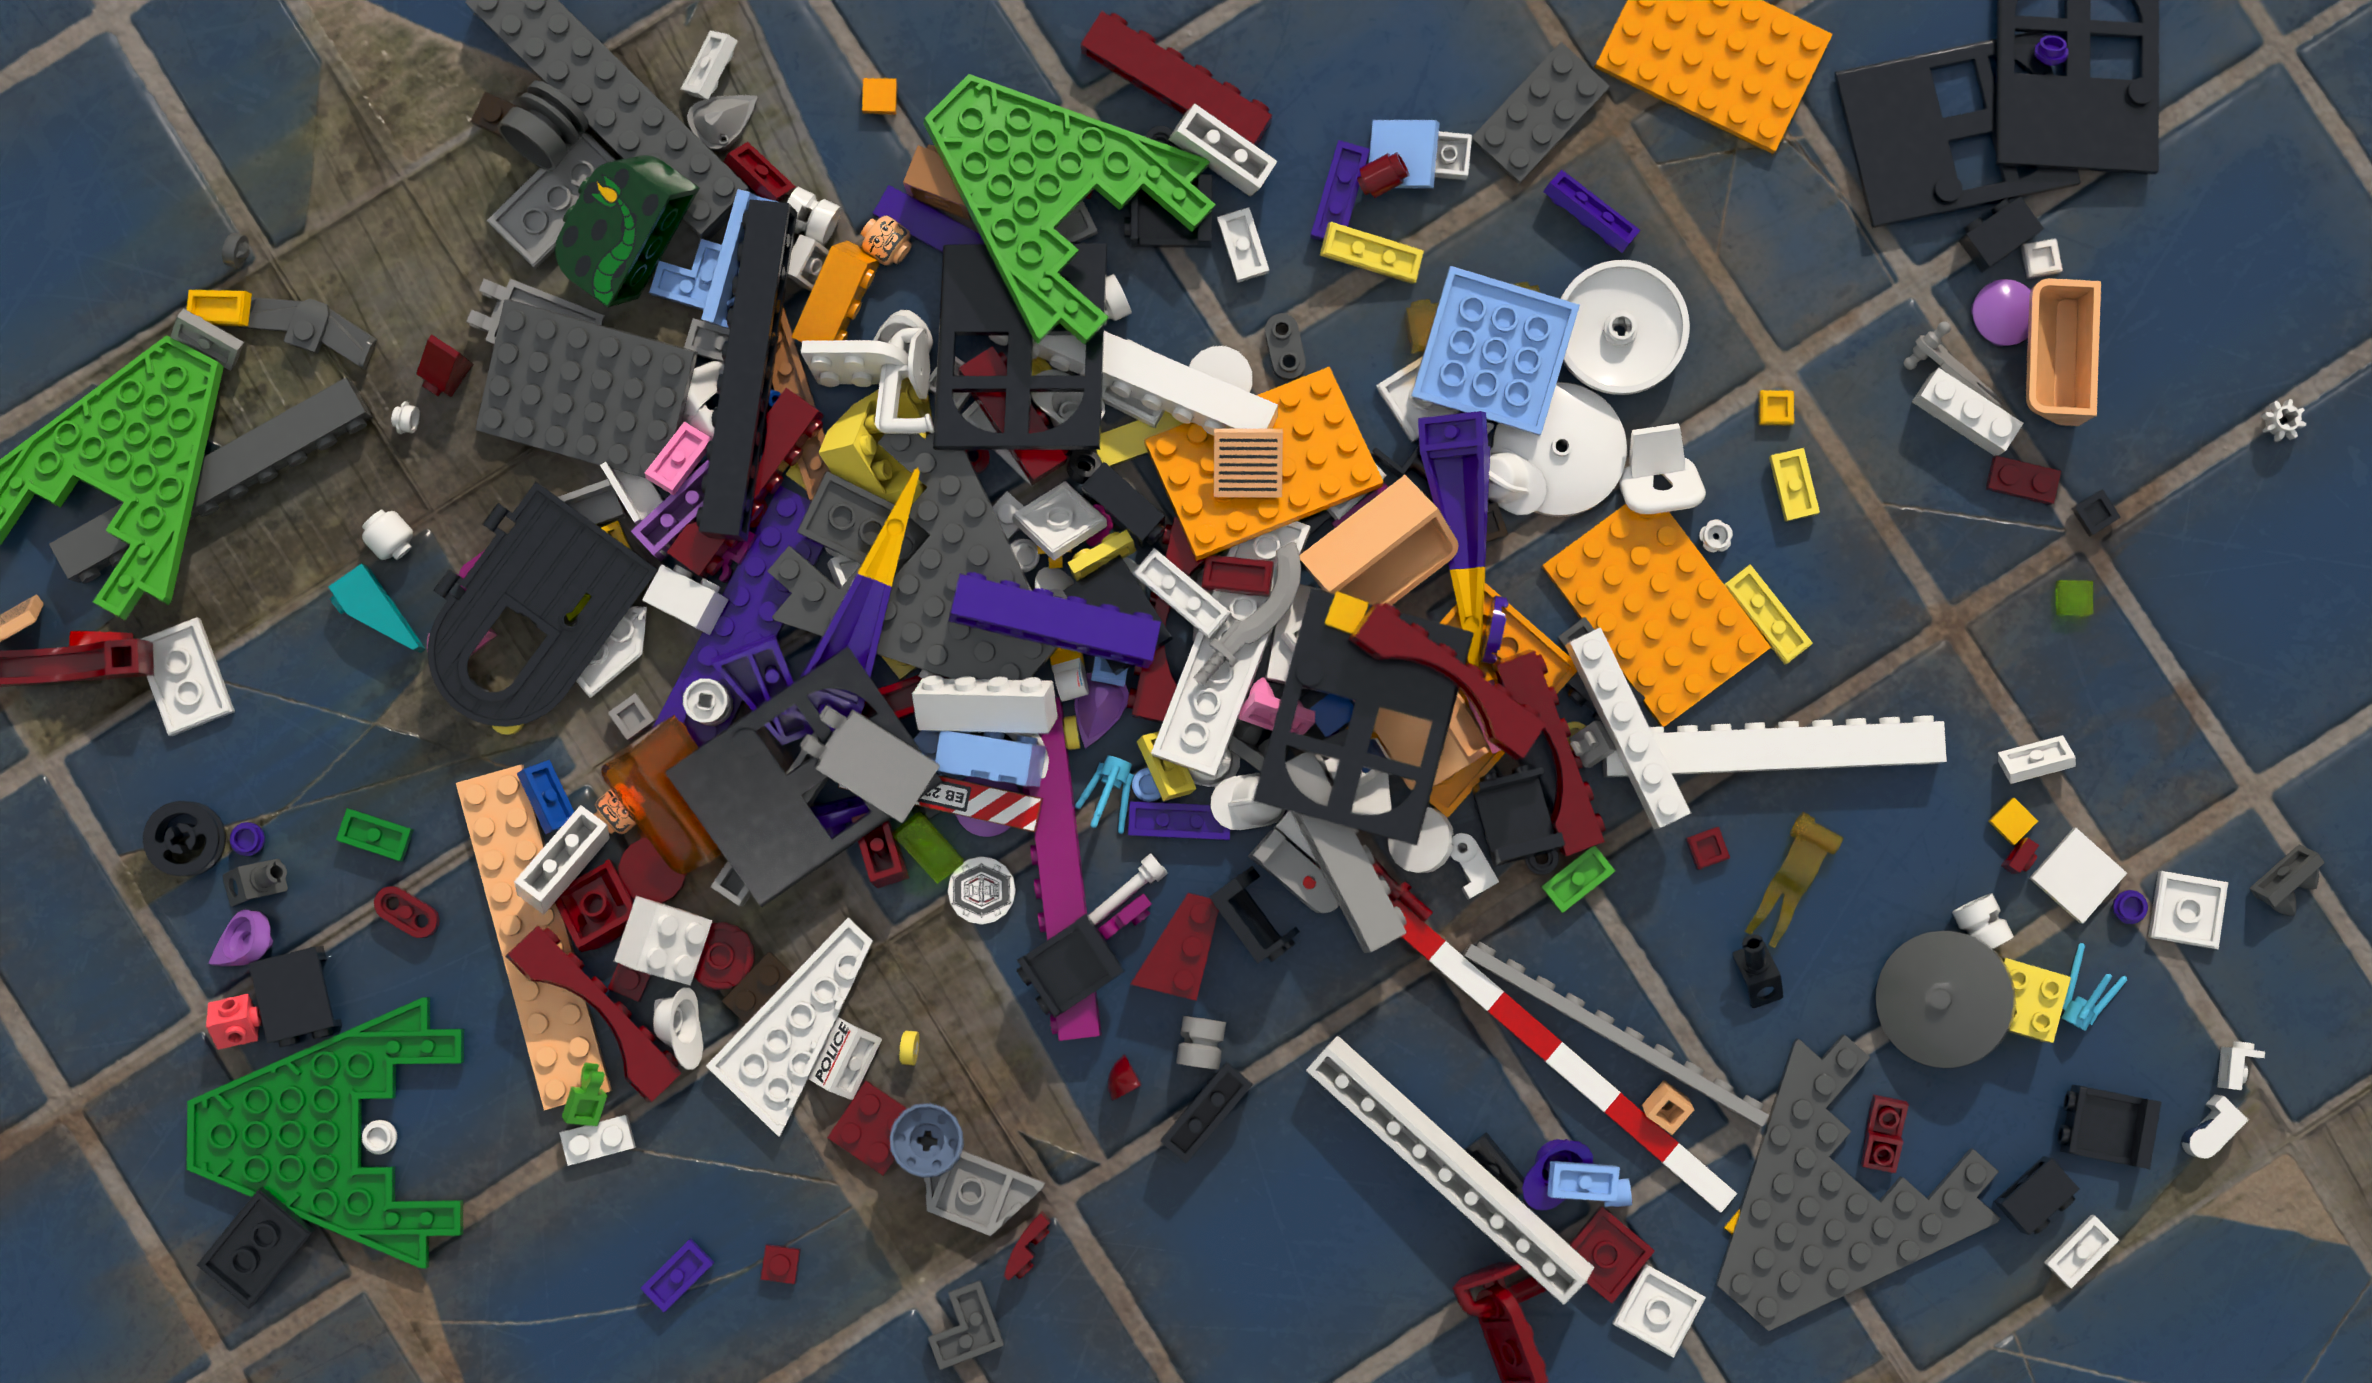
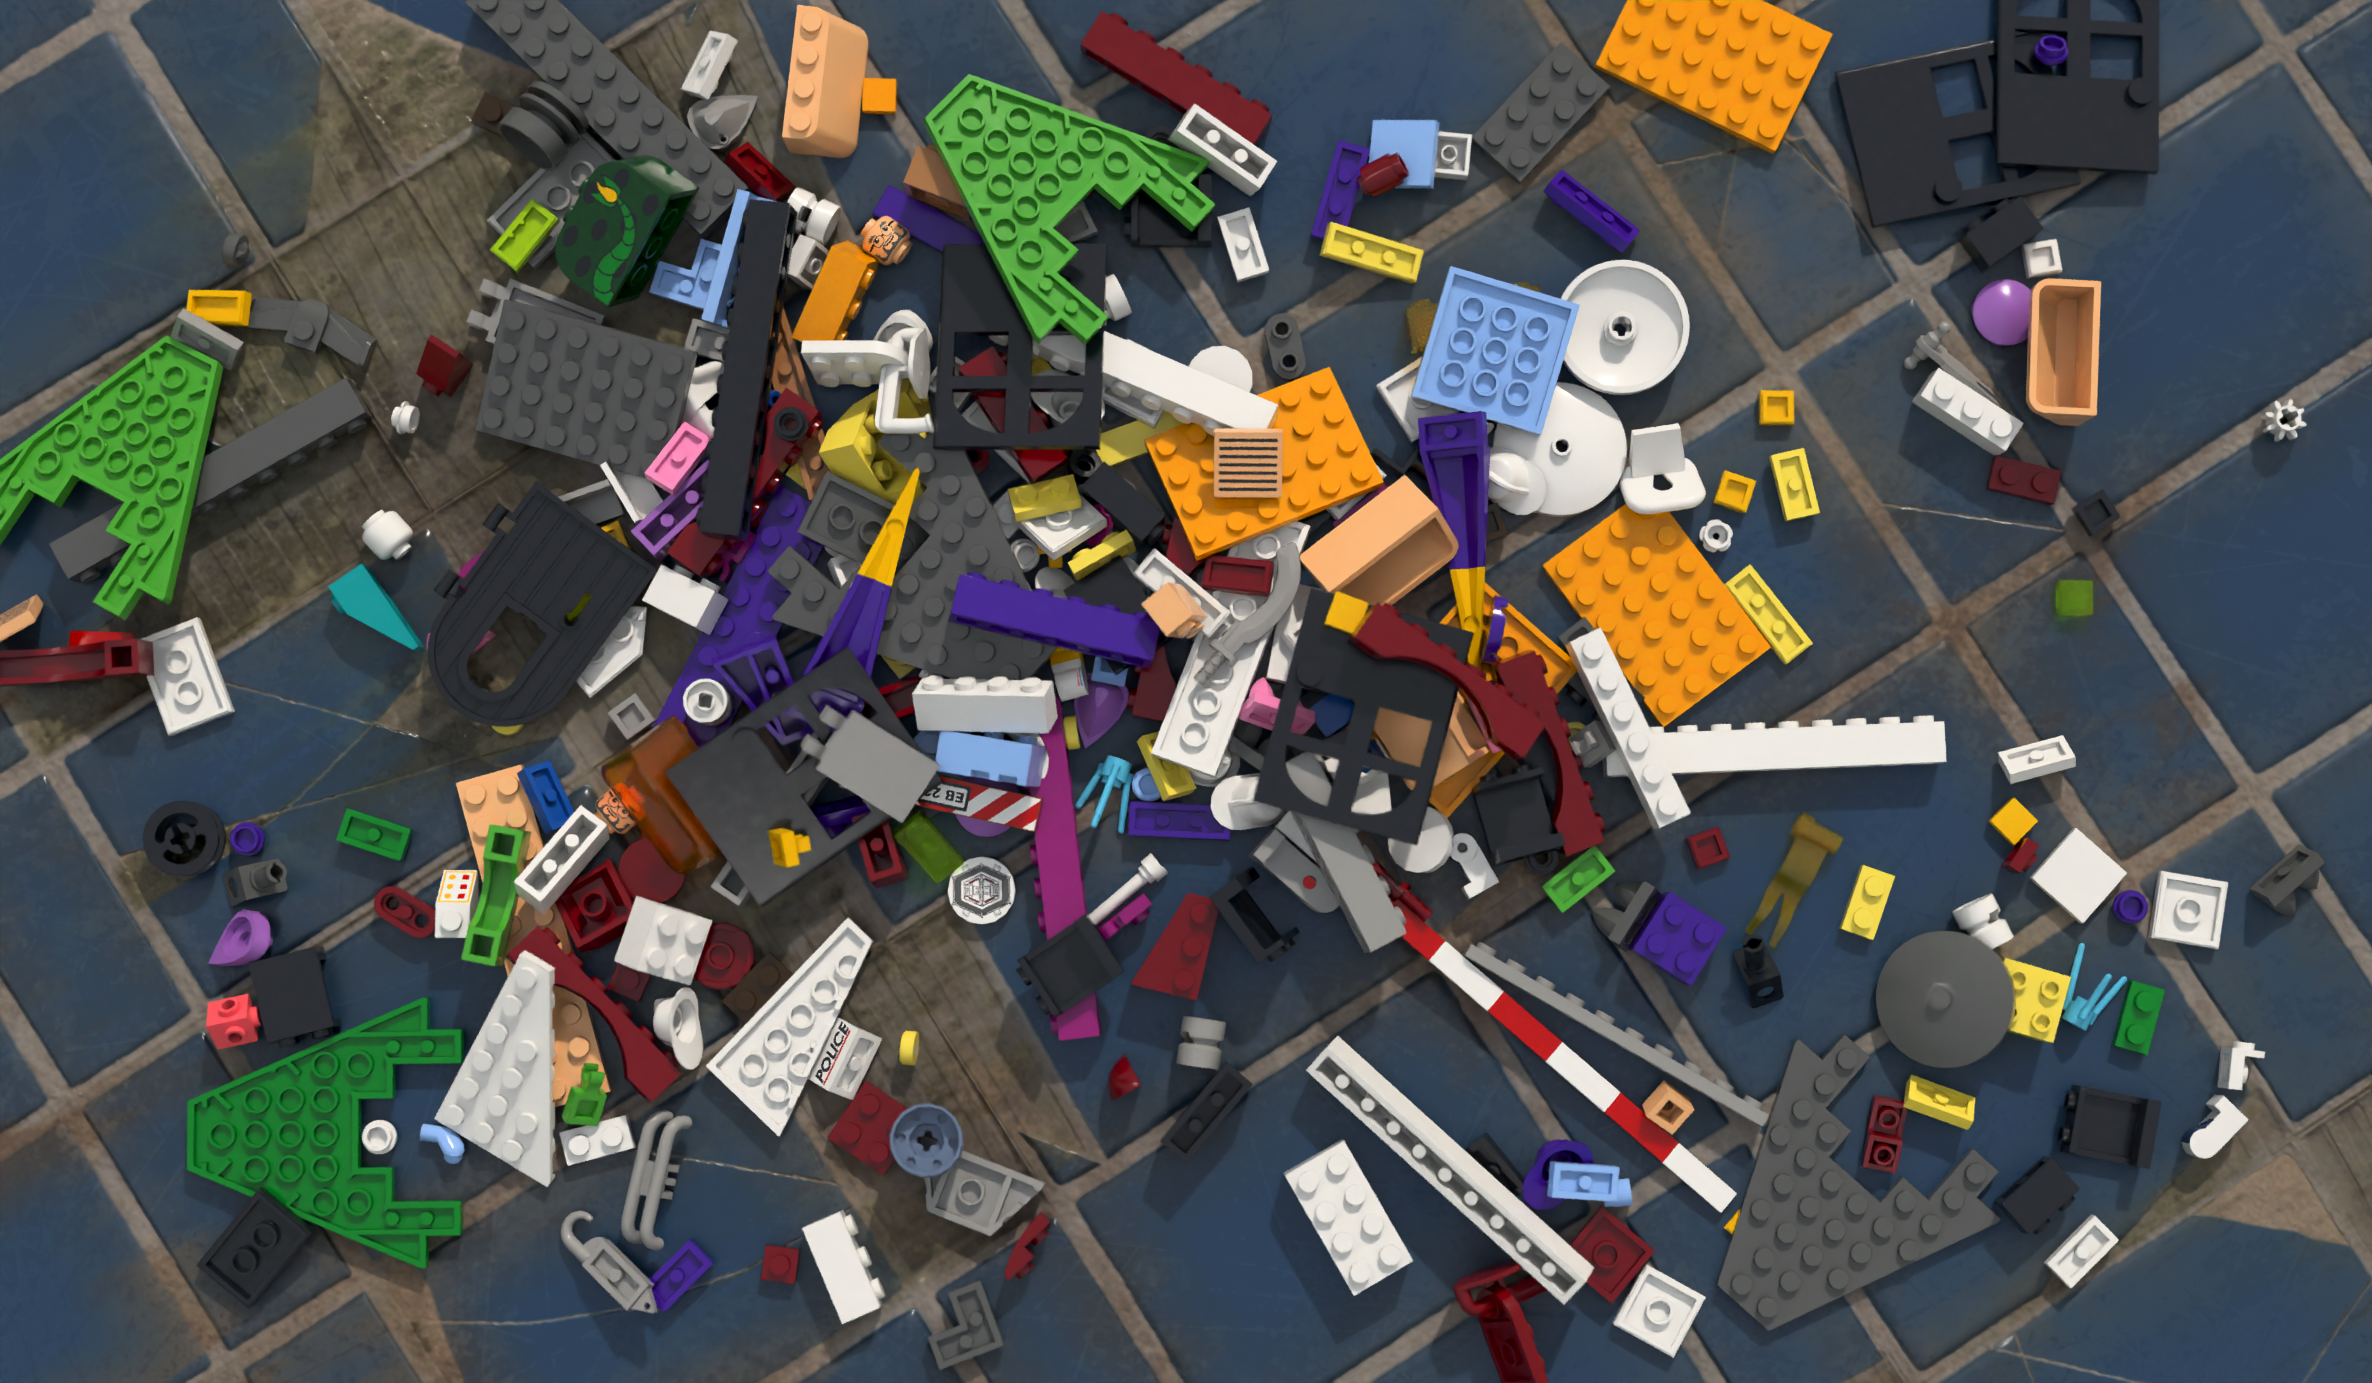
none -> light blue arm [420,1124,465,1164]
none -> white wing [434,950,555,1187]
none -> white slope [435,870,479,938]
none -> bright green arch [461,824,531,966]
none -> lime plate [490,198,560,273]
none -> light grey plate [560,1211,658,1313]
none -> light grey piece [621,1110,693,1251]
none -> yellow tile [768,828,811,868]
none -> black plate [774,407,808,442]
none -> light nougat windscreen [782,5,869,158]
none -> white brick [802,1210,885,1324]
none -> light yellow plate [1008,474,1082,522]
none -> light nougat brick [1142,582,1208,639]
none -> white brick [1284,1139,1413,1296]
none -> dark grey tile [1592,881,1662,952]
none -> dark purple brick [1628,891,1727,986]
none -> yellow tile [1713,470,1756,514]
none -> light yellow plate [1839,865,1895,940]
none -> light yellow plate [1903,1074,1975,1130]
none -> green plate [2111,980,2165,1055]

